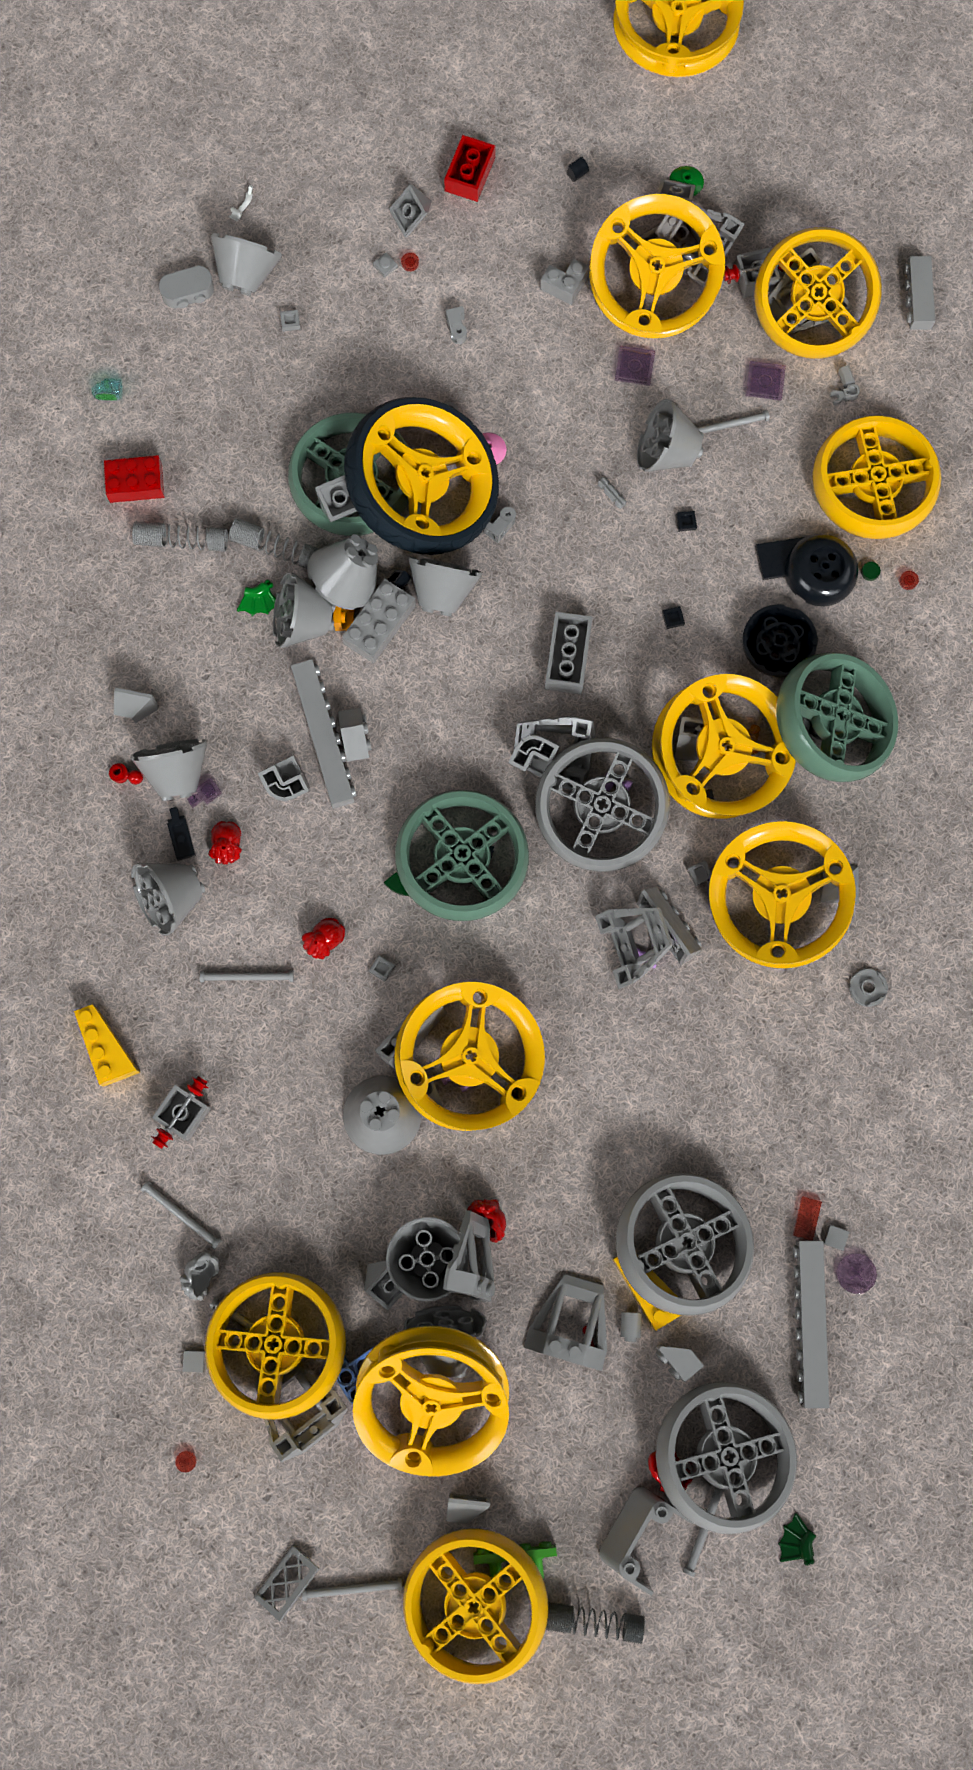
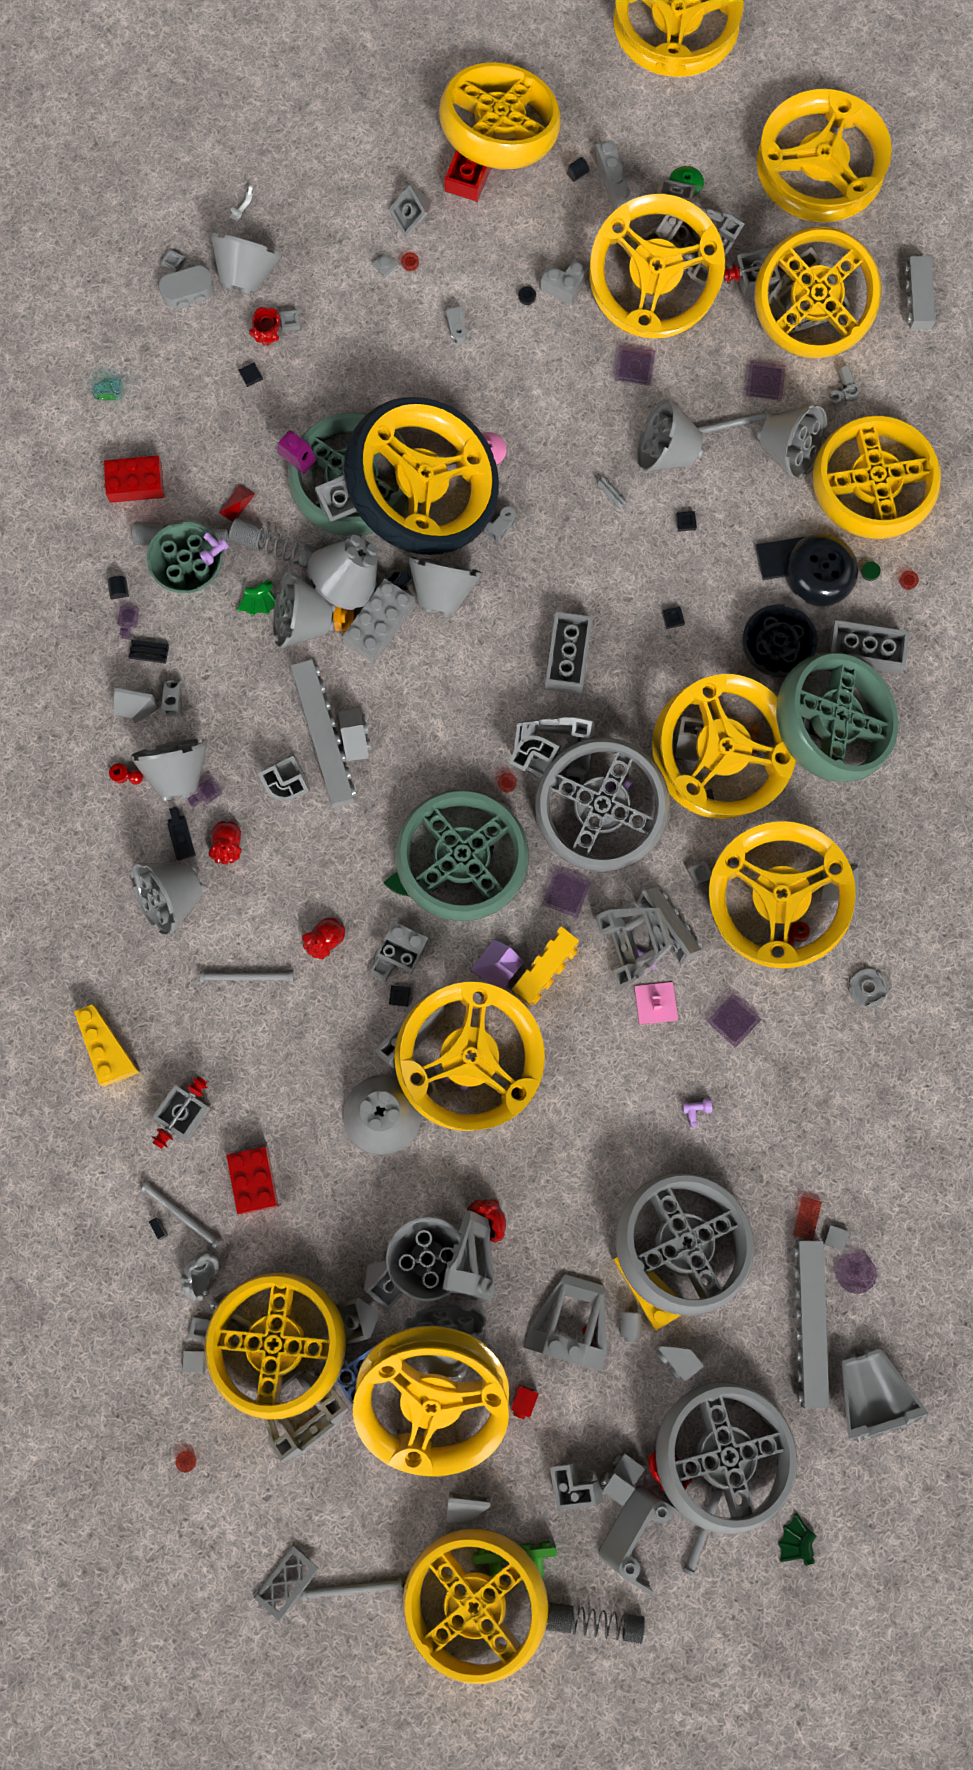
none -> black brick [107,576,129,600]
none -> clear purple plate [117,606,140,640]
none -> black tile [128,639,169,664]
none -> sand green cone [147,521,223,593]
none -> black tile [149,1218,168,1240]
none -> light grey tile [161,249,185,272]
none -> light grey leg [161,680,182,717]
none -> light grey tile [189,1317,210,1340]
none -> lavender piece [200,532,228,565]
none -> red slope [219,485,255,522]
none -> red brick [226,1146,279,1215]
none -> black tile [238,362,263,387]
none -> red hair [249,307,281,346]
none -> magenta torso [277,430,316,474]
none -> light grey slope [336,1297,380,1345]
none -> light grey slope [376,921,429,973]
none -> black tile [389,985,410,1007]
none -> yellow wheel [439,62,561,169]
none -> lavender slope [471,940,525,989]
none -> clear red tile [498,773,517,793]
none -> red brick [510,1384,539,1420]
none -> yellow wedge [511,926,579,1007]
none -> black tile [518,287,536,305]
none -> clear purple tile [542,869,591,919]
none -> light grey brick [550,1461,603,1510]
none -> light grey brick [595,140,632,212]
none -> light grey brick [600,1452,645,1506]
none -> bright pink piece [634,982,678,1025]
none -> lavender piece [683,1097,712,1127]
none -> clear purple tile [706,993,762,1048]
none -> yellow wheel [757,89,892,222]
none -> light grey cone [758,405,827,479]
none -> red plate [778,922,810,946]
none -> light grey brick [828,620,910,674]
none -> light grey cone [842,1348,928,1441]

